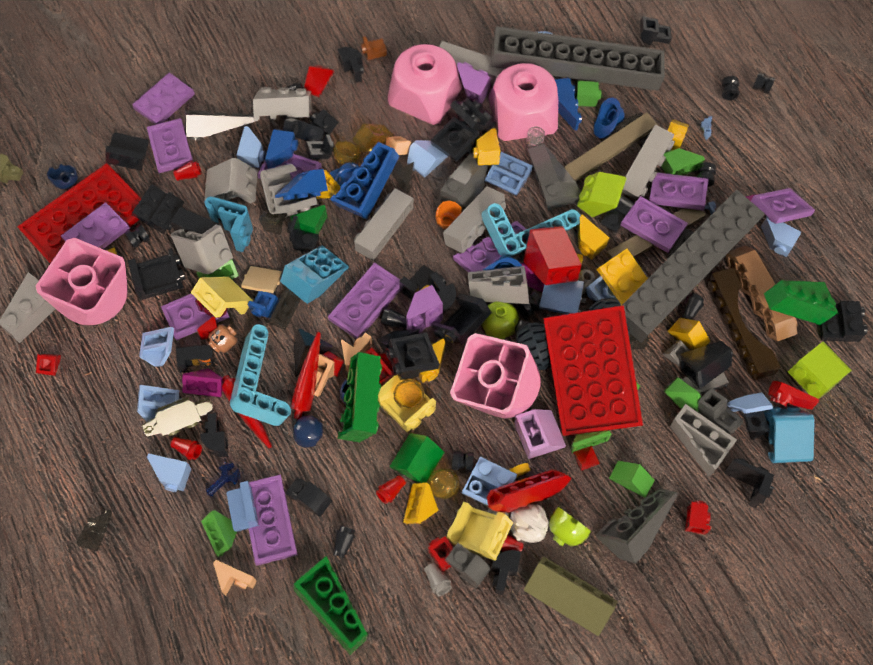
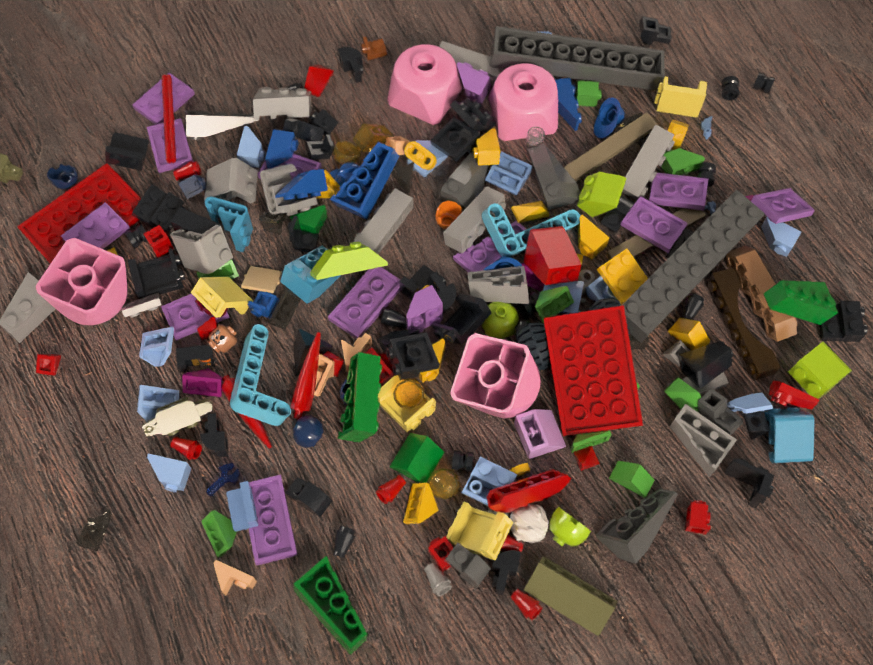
none -> light grey plate [122,293,162,317]
none -> red brick [143,225,174,258]
none -> red axle [162,74,176,164]
none -> dark blue plate [178,174,206,199]
none -> lime wedge [310,242,388,280]
none -> yellow plate [405,141,437,170]
none -> red cone [510,589,543,620]
none -> yellow slope [511,201,550,223]
none -> bright green slope [535,286,574,323]
none -> light yellow panel [654,77,707,117]

